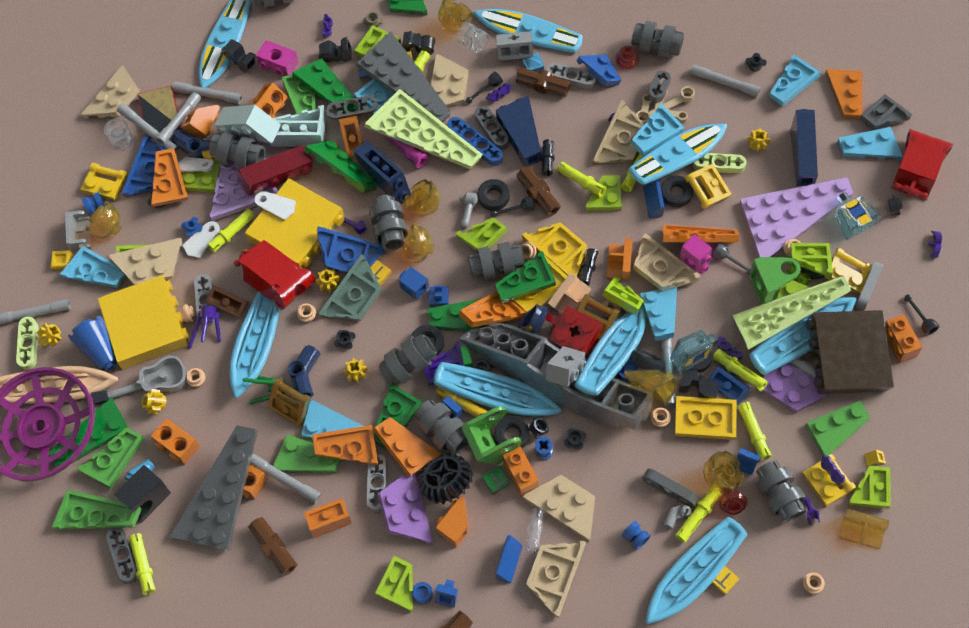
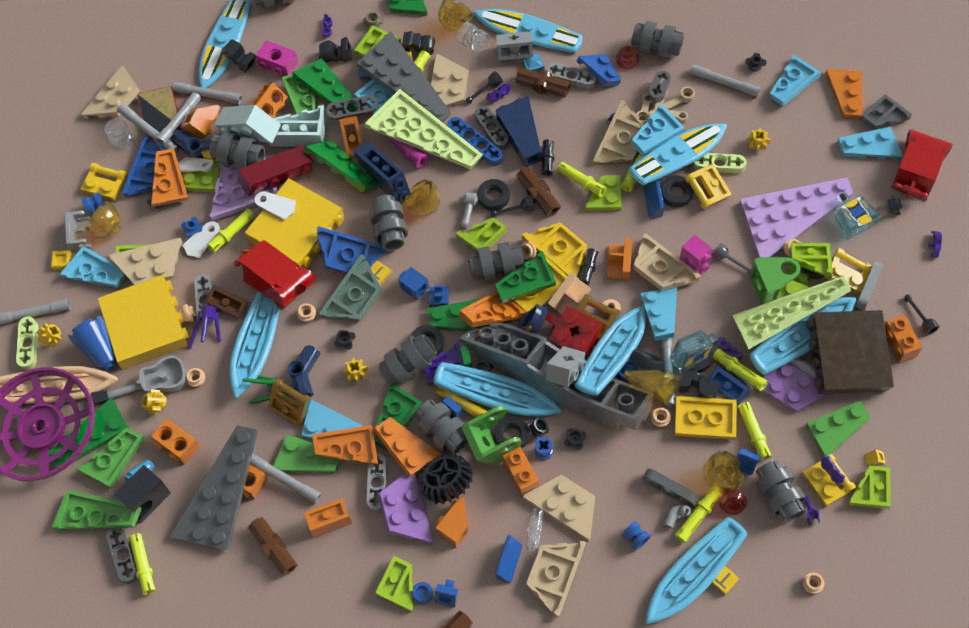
yellow gear [316,268,340,293] -> none
dark purple hand [343,218,367,234] -> none
clear yellow cylinder [402,225,435,263] -> none
green tile [482,466,510,495] -> none
lime wing [602,275,644,315] -> none
orange wing [662,224,739,244] -> none
dark blue slope [790,109,818,186] -> none
clear yellow panel [839,509,889,549] -> none

